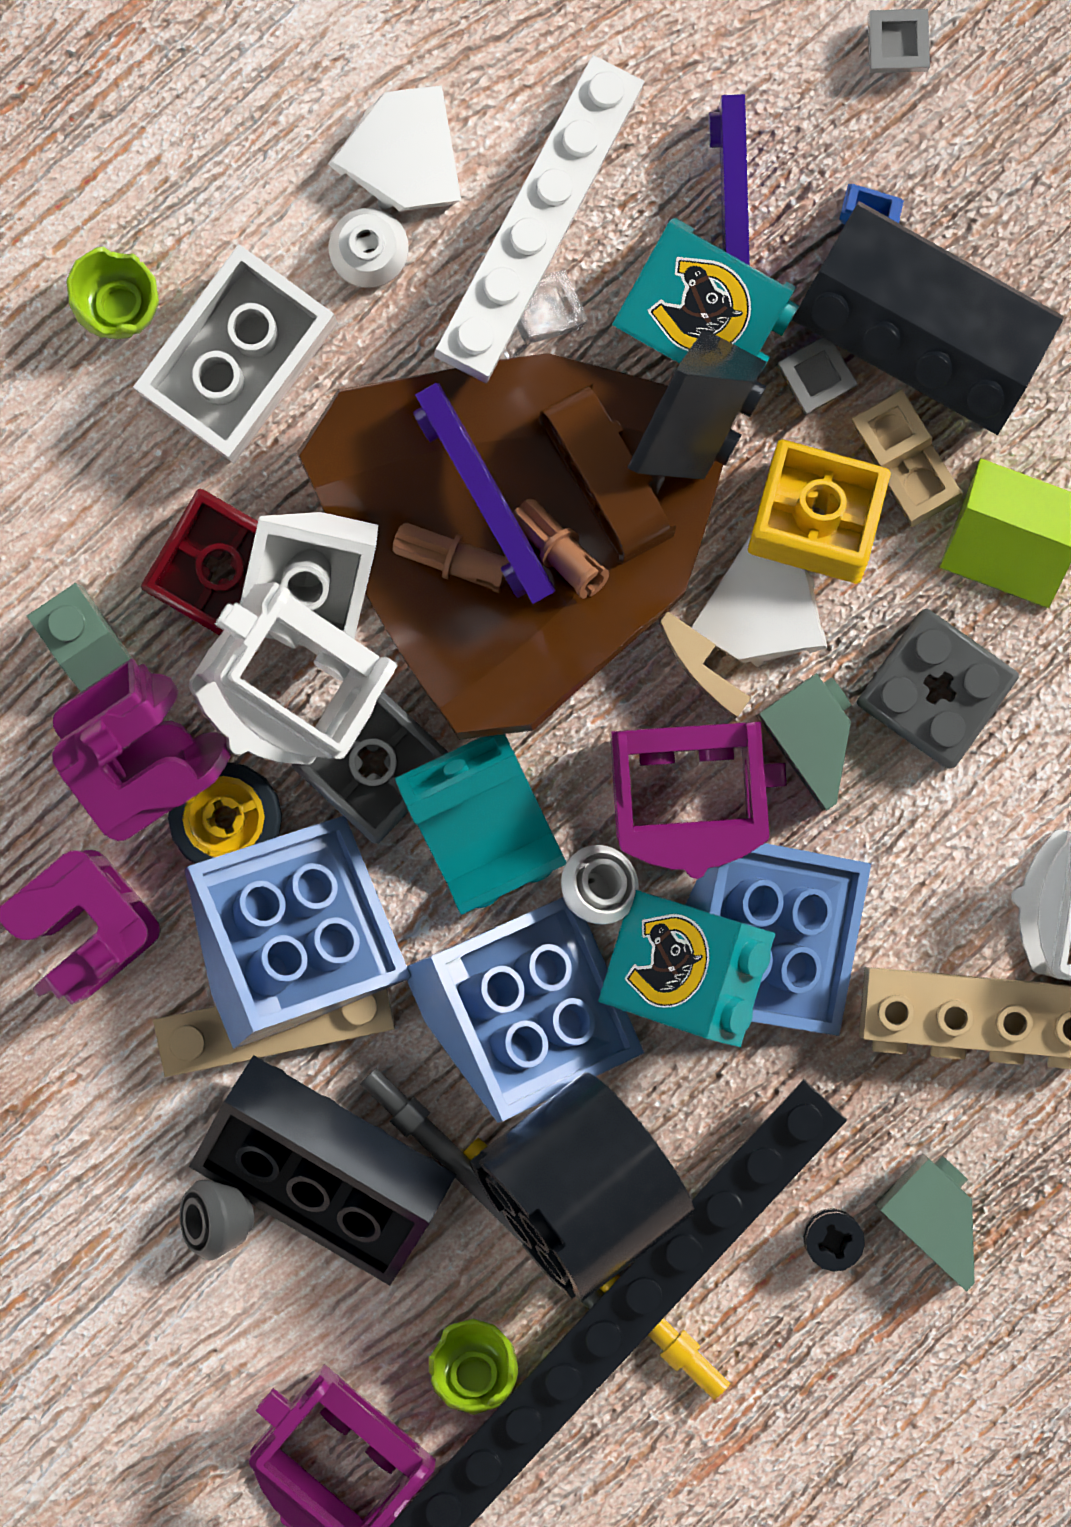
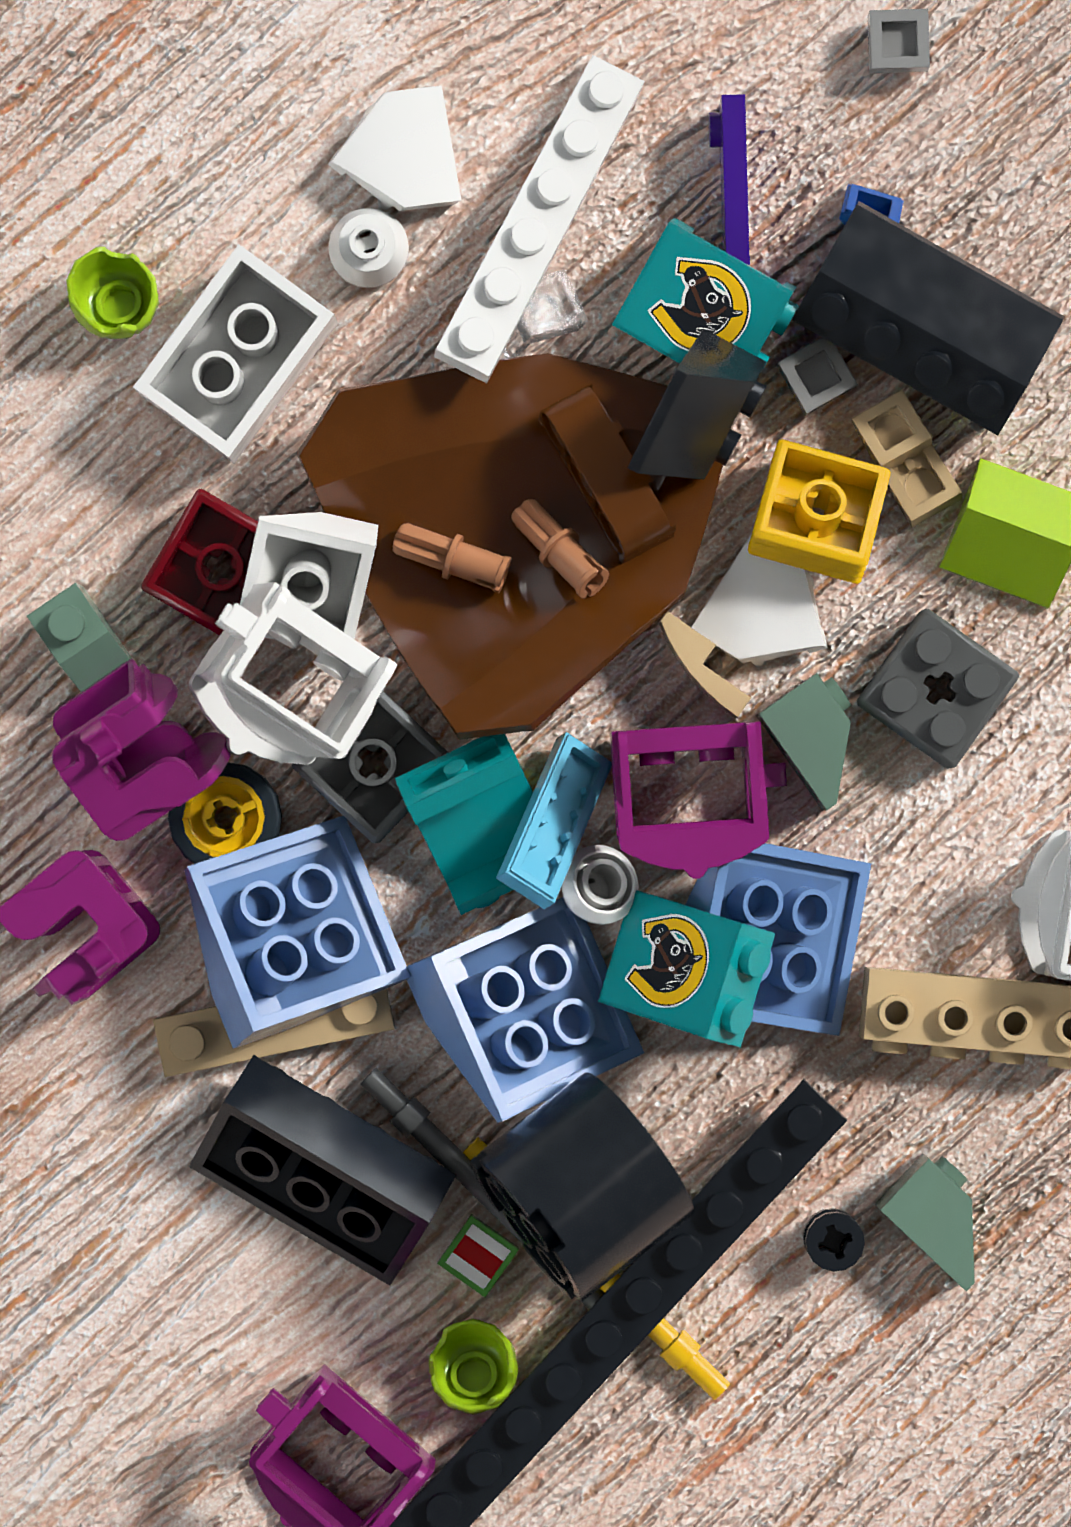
dark grey cone [180,1180,254,1260] -> none
dark purple plate [413,383,556,604] -> none
none -> tile [437,1214,519,1297]
none -> medium azure plate [496,732,612,909]

